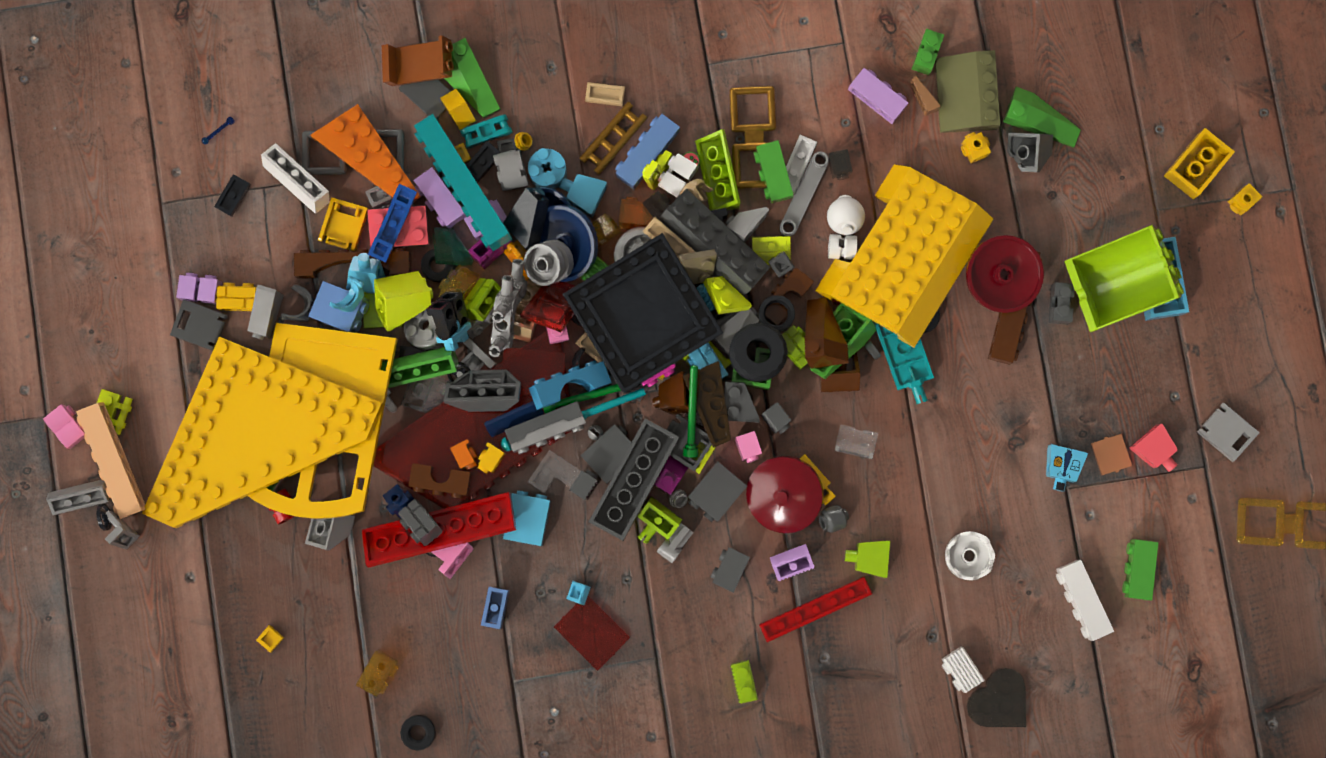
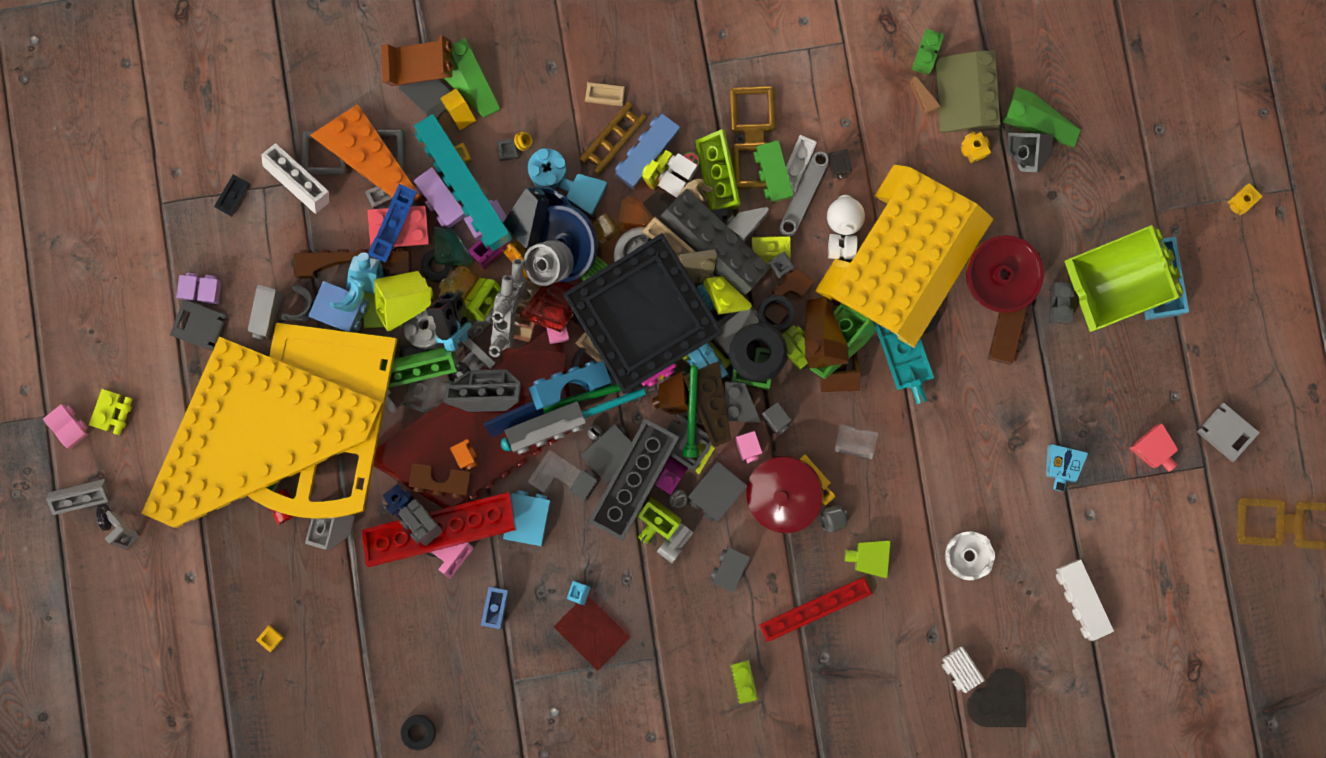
light nougat brick [76,402,145,519] -> none
clear blue hinge [201,117,234,145] -> none
yellow brick [216,282,257,311] -> none
yellow container [318,197,369,252] -> none
clear yellow brick [356,650,398,697] -> none
teal plate [460,114,513,149] -> none
black hinge [466,141,501,184] -> none
yellow brick [477,442,506,474] -> none
light grey brick [493,149,528,191] -> none
lavender brick [770,544,814,581] -> none
lavender brick [848,68,908,124] -> none
dark grey tile [865,341,881,360] -> none
nougat piece [1091,434,1132,476] -> none
bright green brick [1122,539,1158,601] -> none
yellow brick [1164,128,1235,199] -> none

